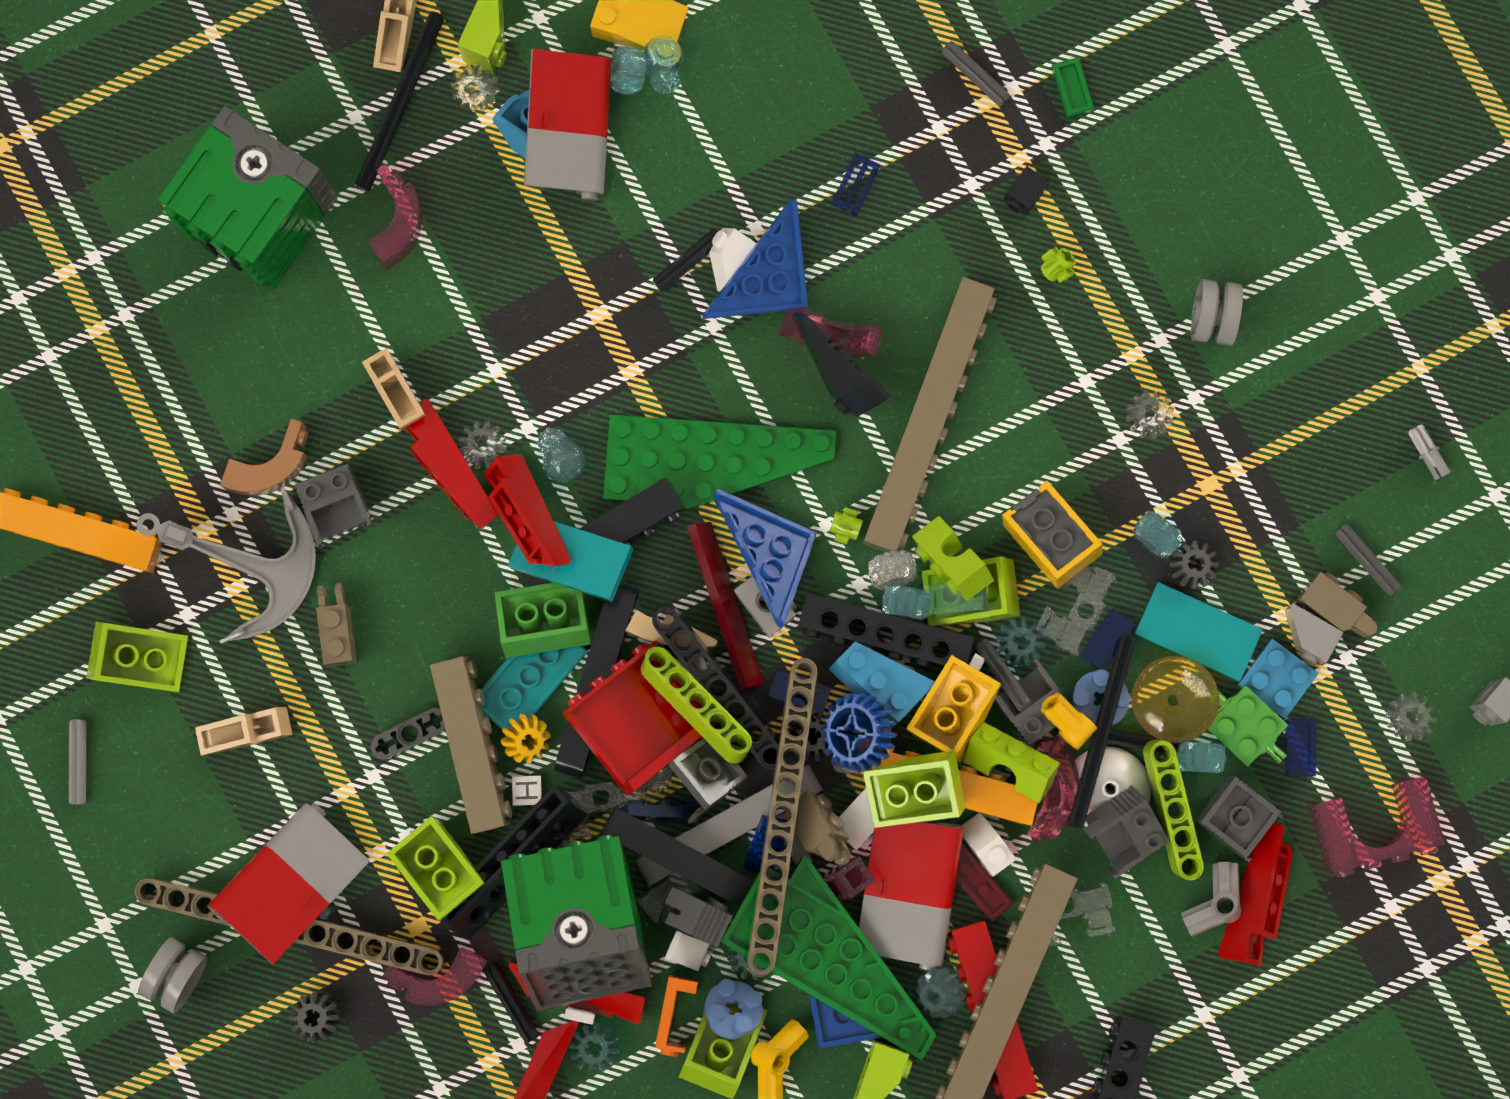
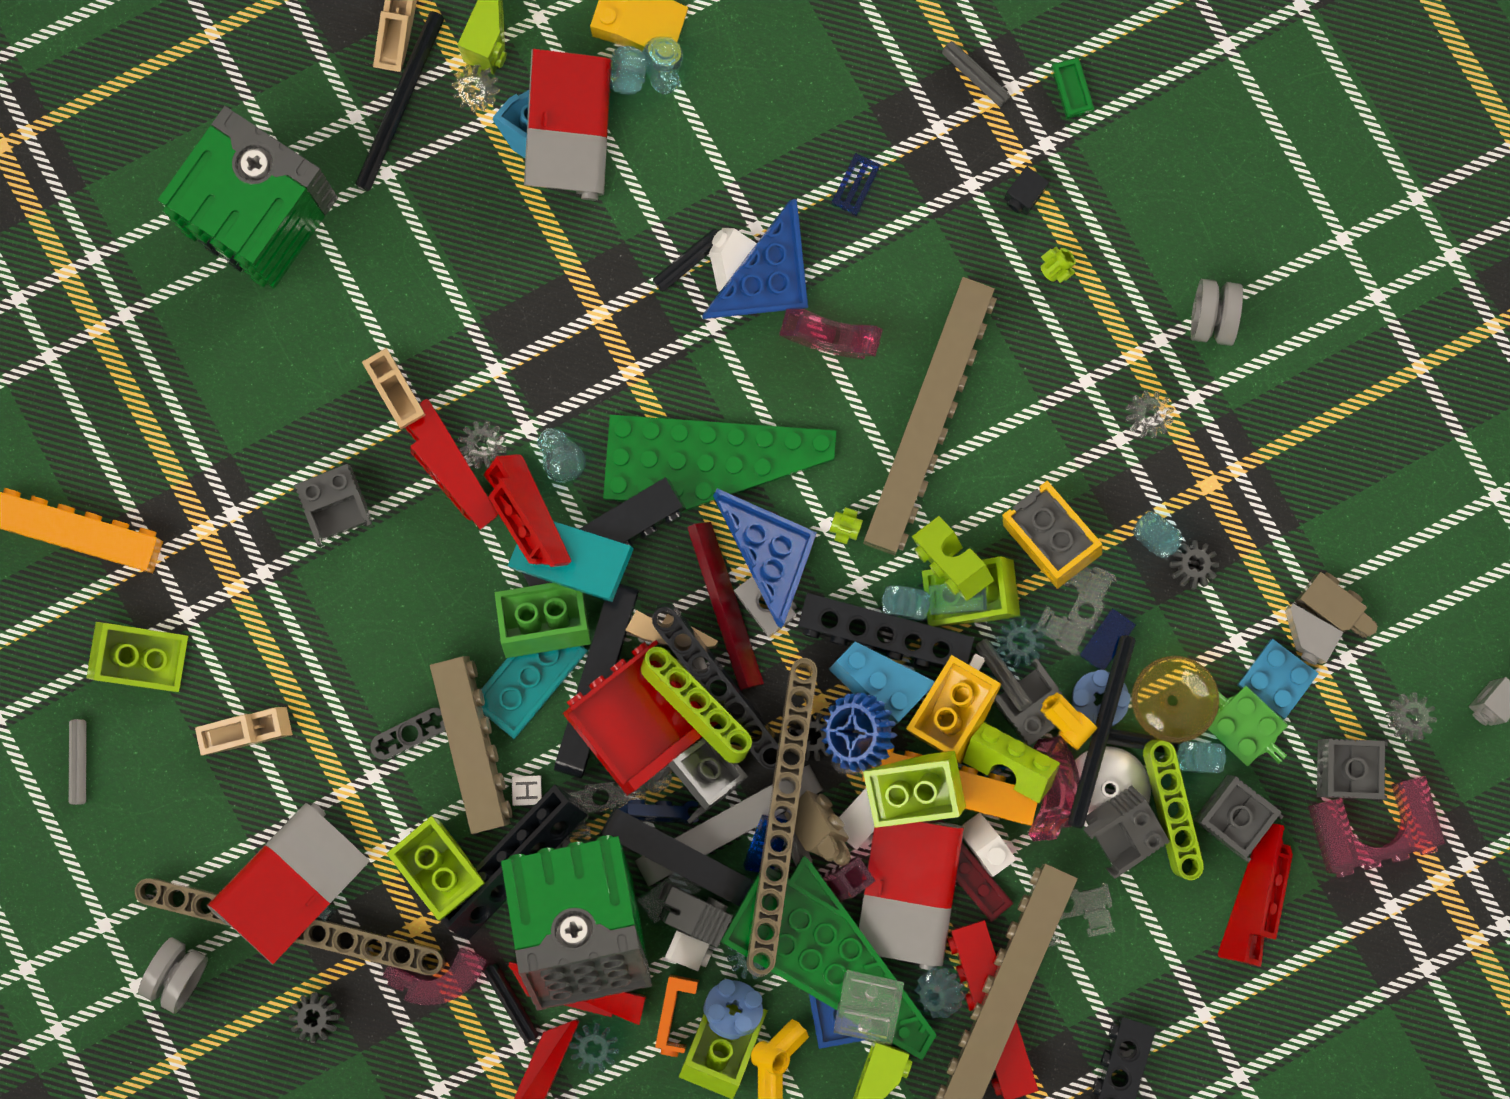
light grey piece [136,487,316,644] -> none
medium nougat arch [220,419,308,496] -> none
dark tan hinge [316,583,357,667] -> none
clear pink arch [368,164,422,270] -> none
yellow gear [501,714,551,763] -> none
white tile [564,1006,596,1025] -> none
clear blue tile [768,669,832,715] -> none
black wedge [792,311,891,417] -> none
clear gear [868,550,917,590] -> none
teal tile [1134,582,1263,682] -> none
light grey piece [1181,862,1242,937] -> none
clear blue tile [1285,718,1316,777] -> none
dark grey axle [1335,524,1401,596] -> none
light grey axle [1408,424,1451,481] -> none
none -> clear slope [834,970,904,1045]
none -> dark grey piece [1317,739,1388,800]

